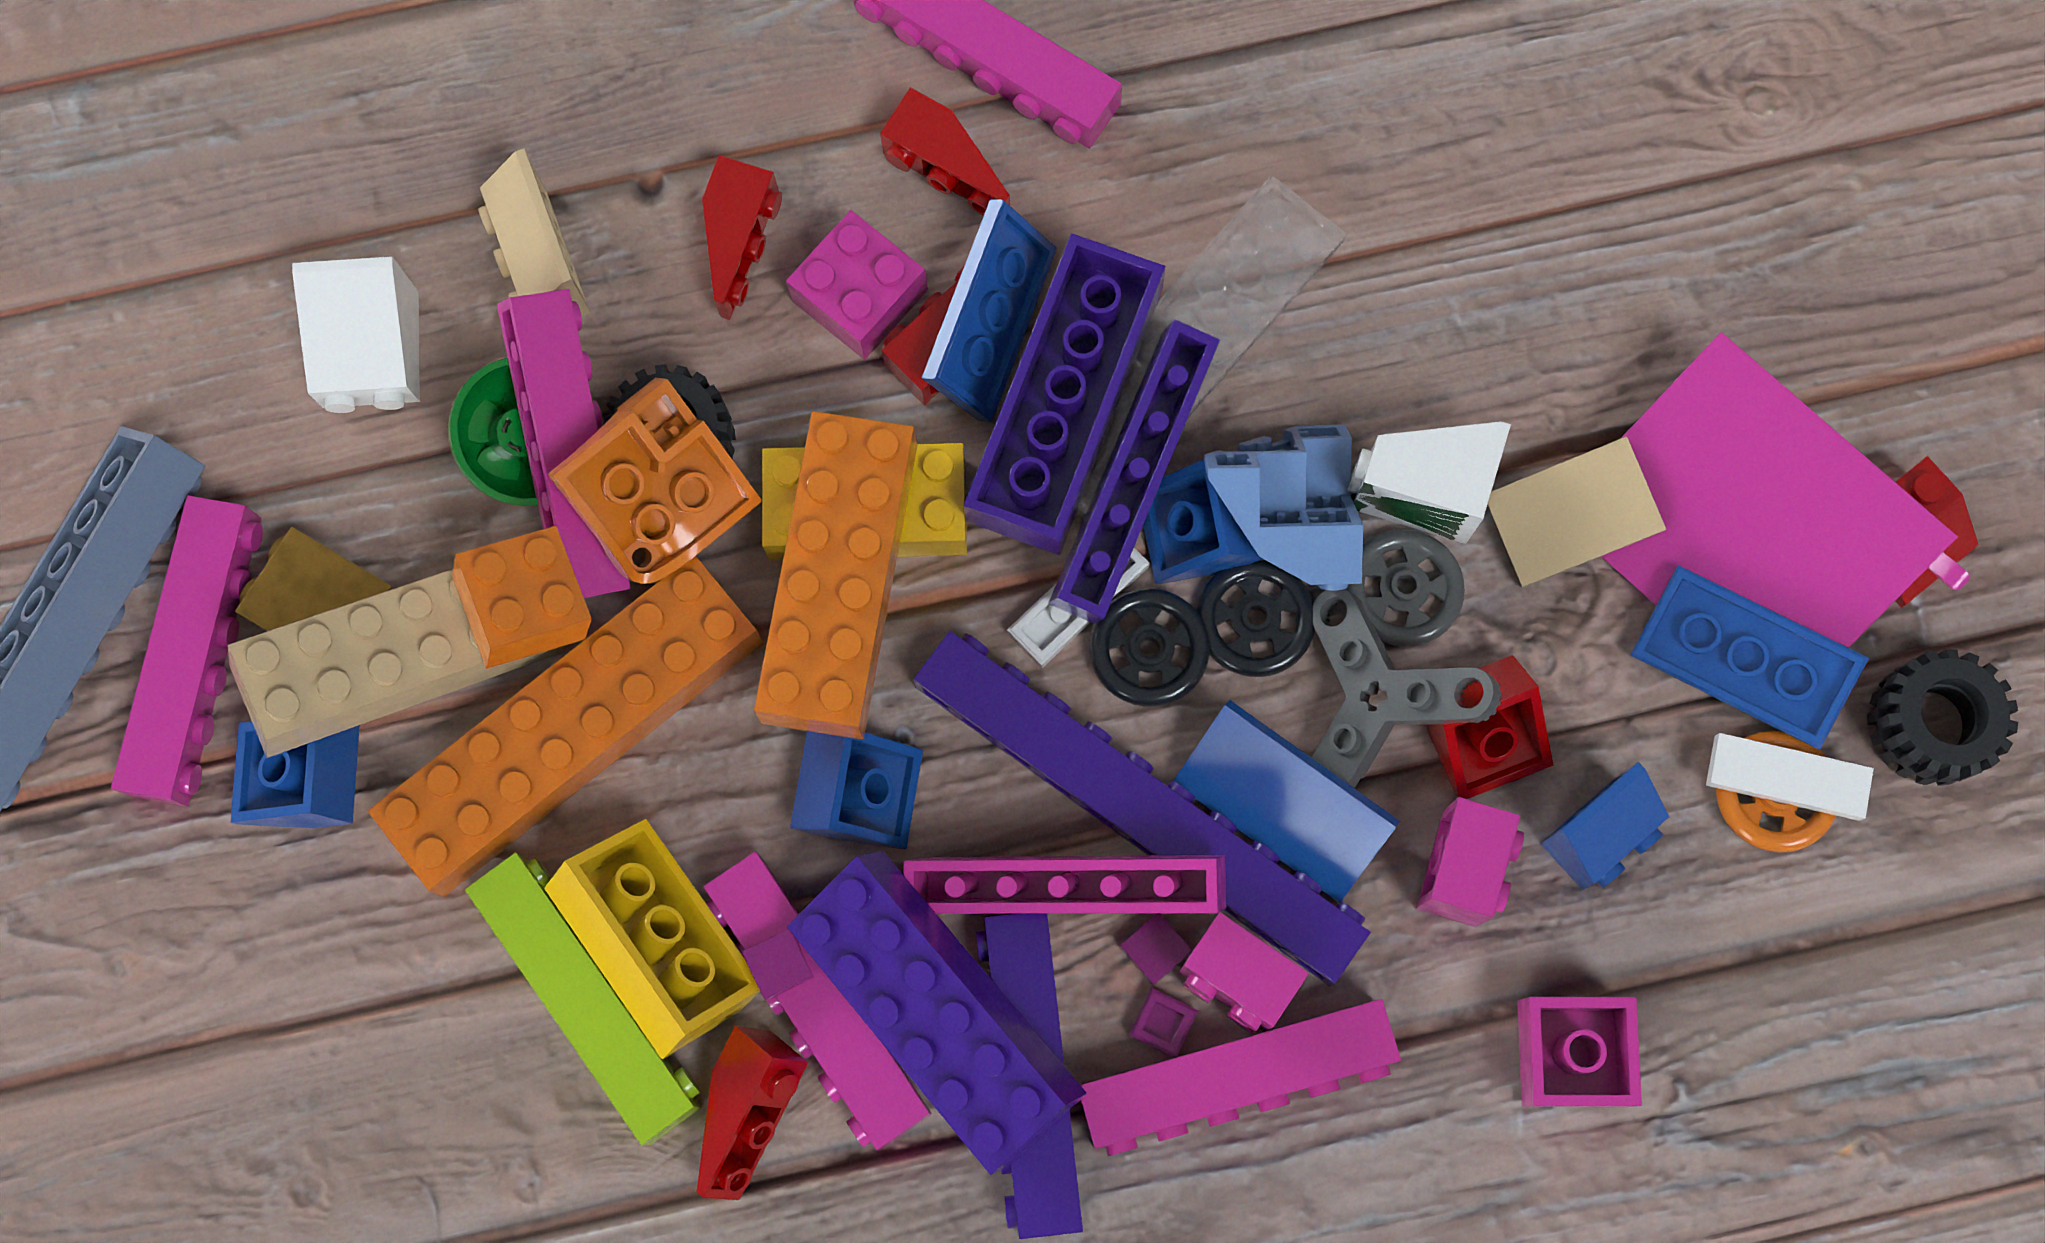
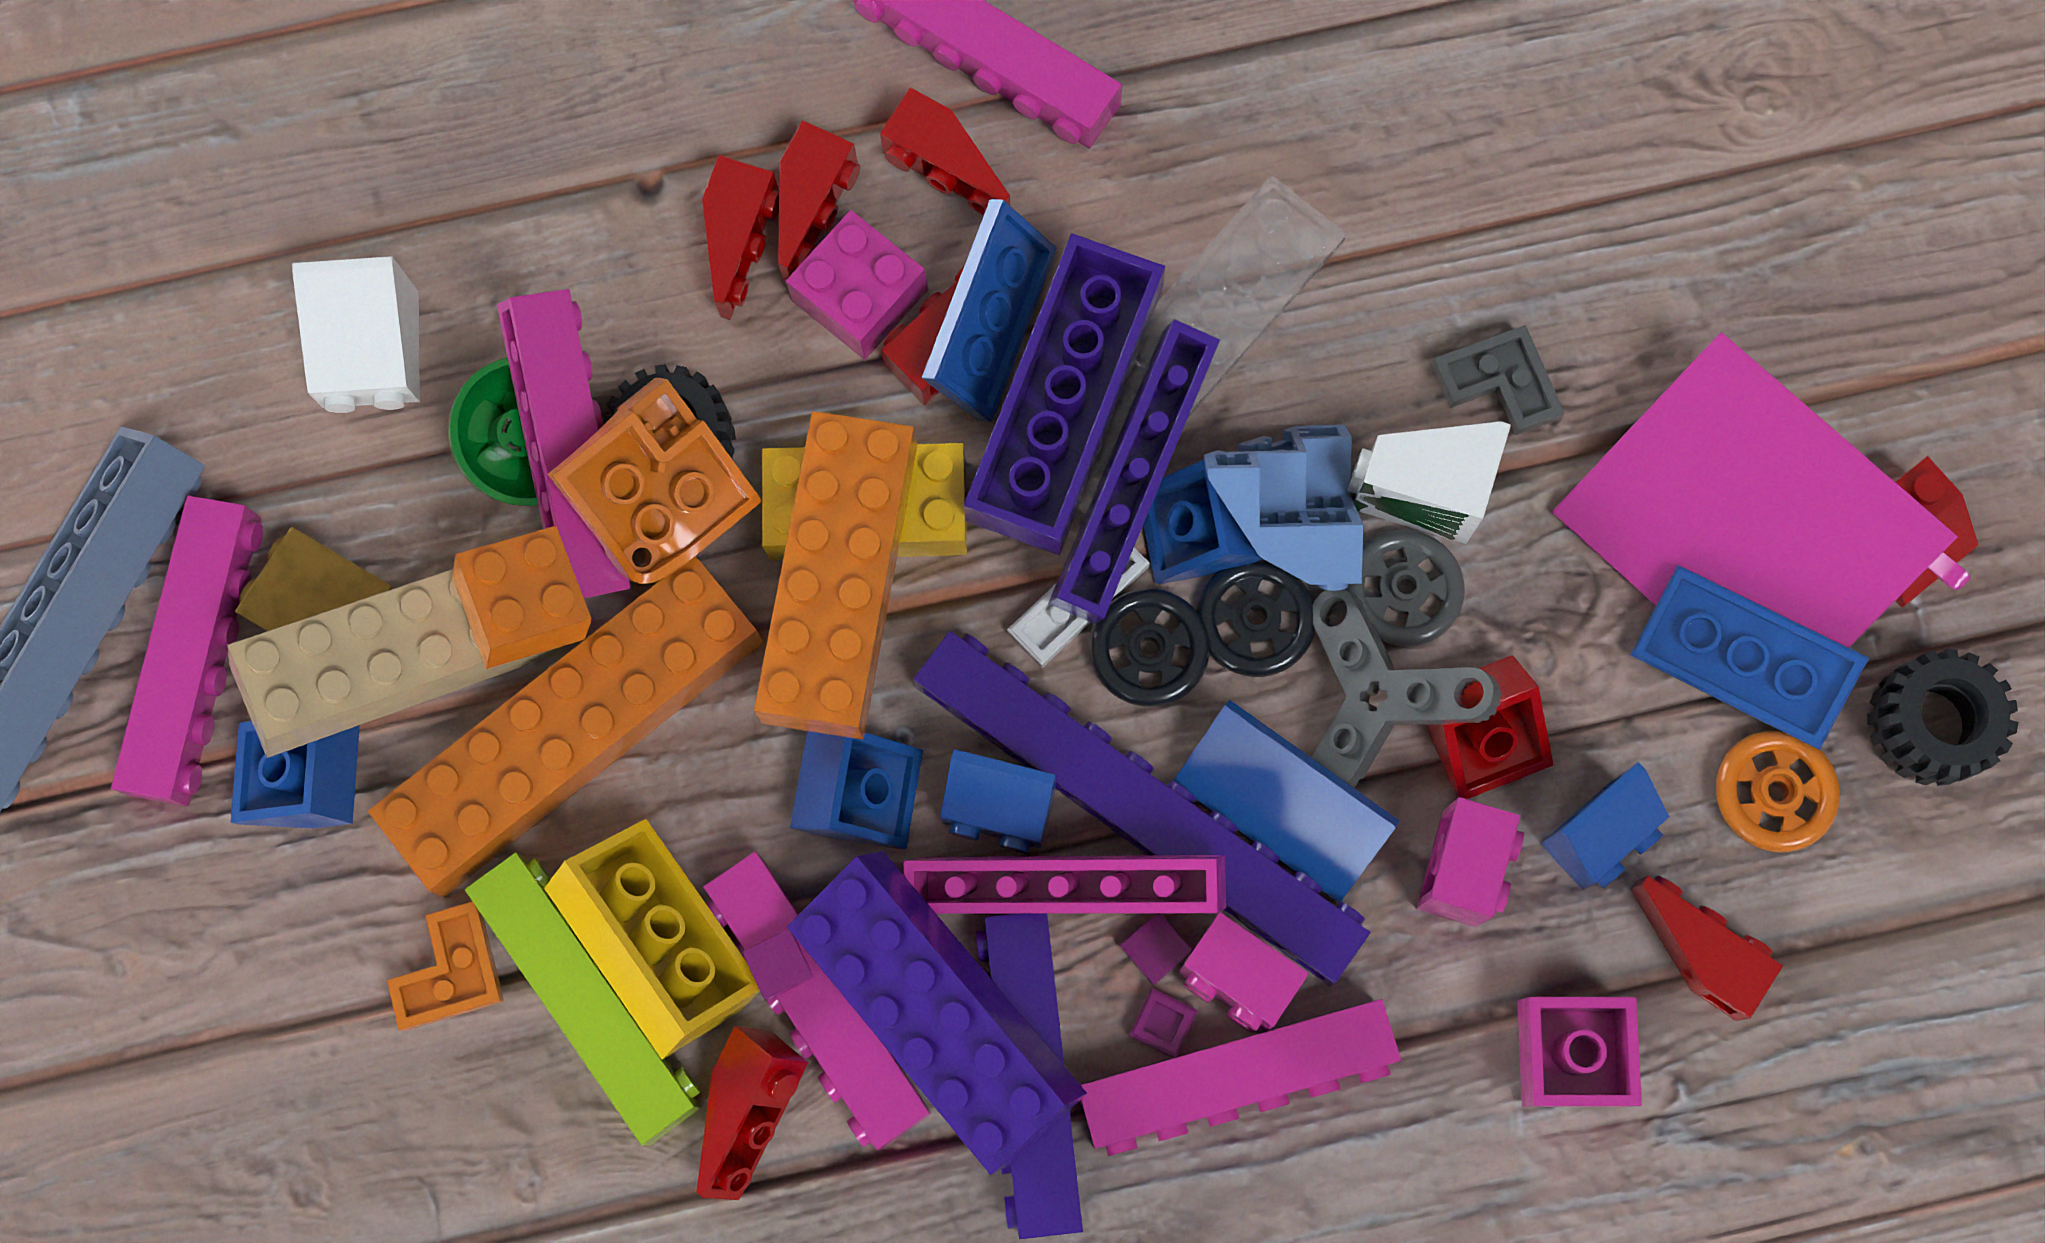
tan slope [478,148,591,317] -> none
tan tile [1487,436,1666,588] -> none
white tile [1706,733,1874,821] -> none
none -> orange plate [387,901,504,1031]
none -> red slope [778,120,860,282]
none -> blue slope [940,749,1056,854]
none -> dark grey plate [1431,325,1564,436]
none -> red slope [1630,876,1783,1021]

